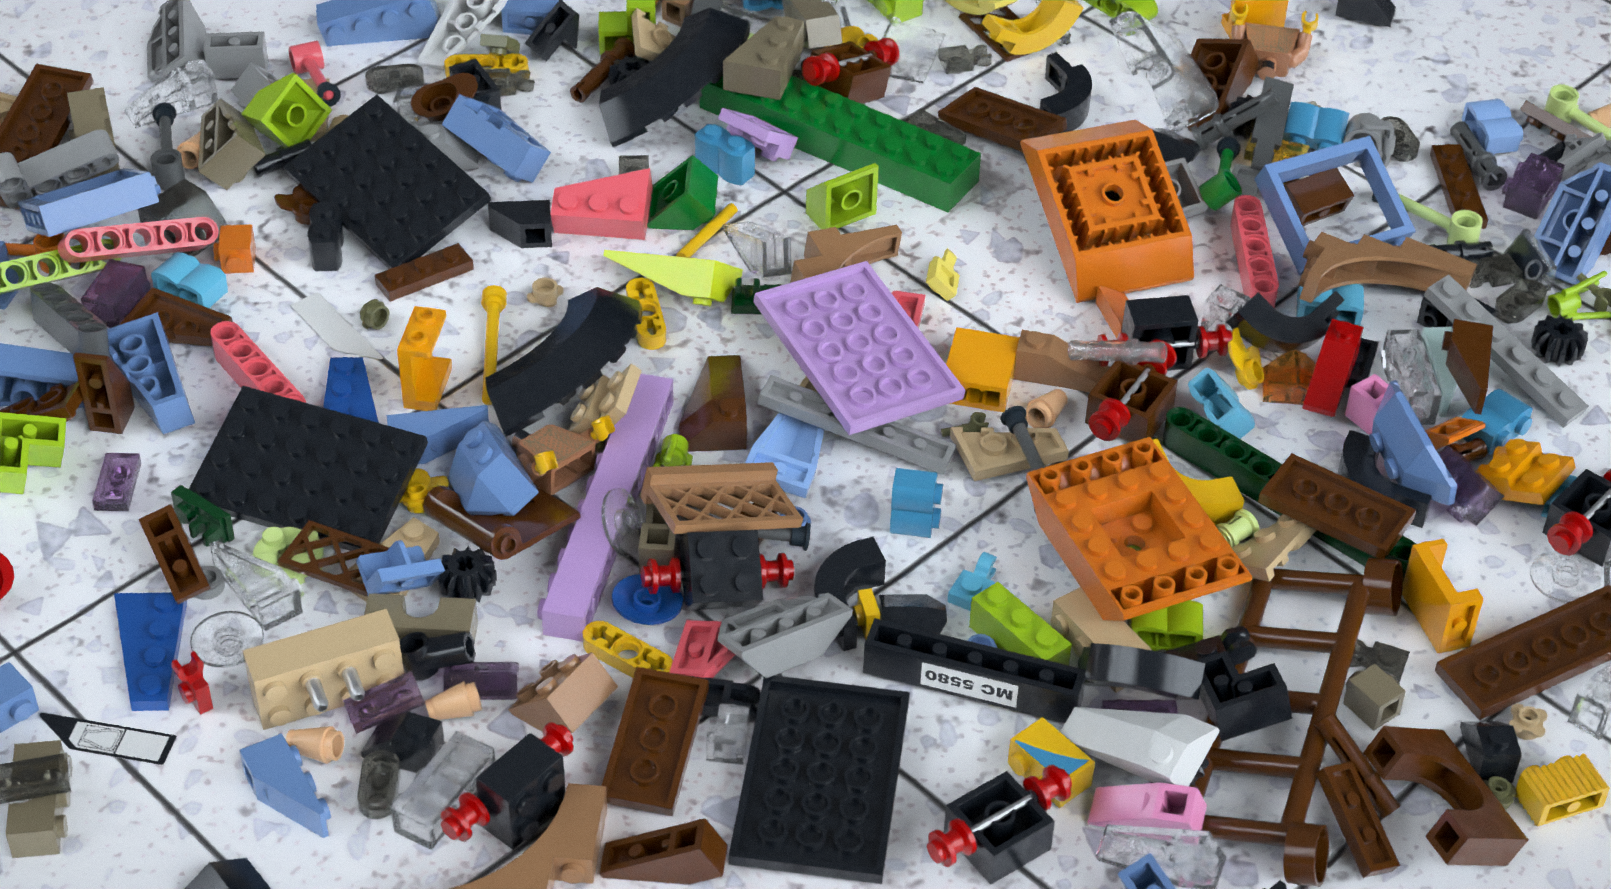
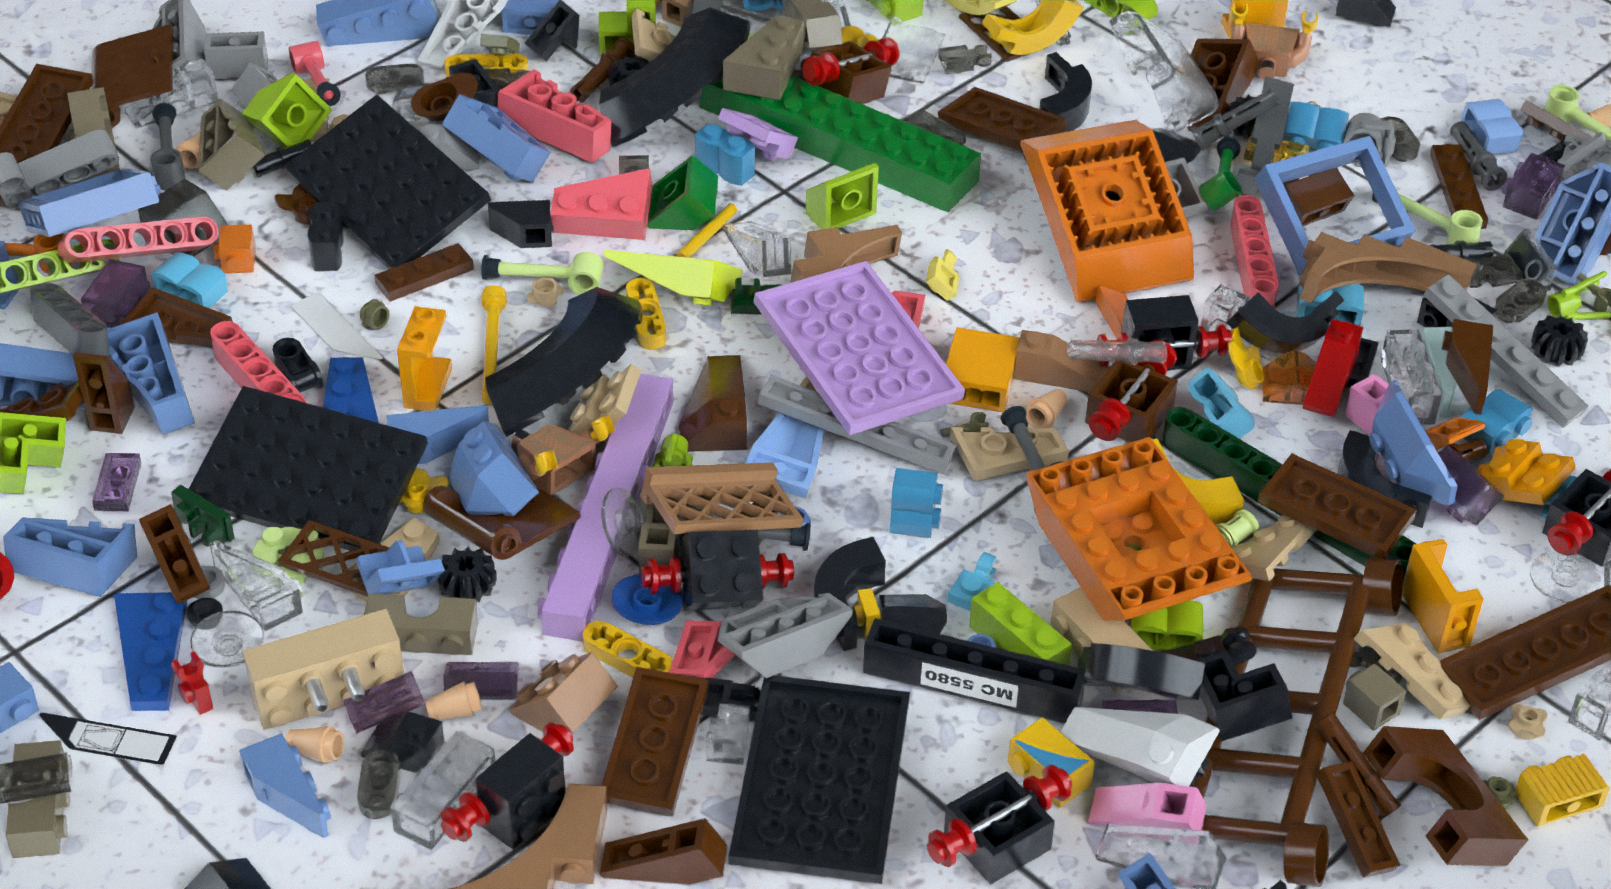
black piece [400,632,476,681] -> none
black slope [1459,721,1522,783] -> none
none -> medium blue wedge [3,517,137,597]
none -> reddish brown door [91,24,173,128]
none -> black plate [186,598,223,631]
none -> black piece [272,337,324,393]
none -> yellowish green piece [481,252,604,295]
none -> coral wedge [498,69,612,163]
none -> tan wing [1354,623,1471,720]

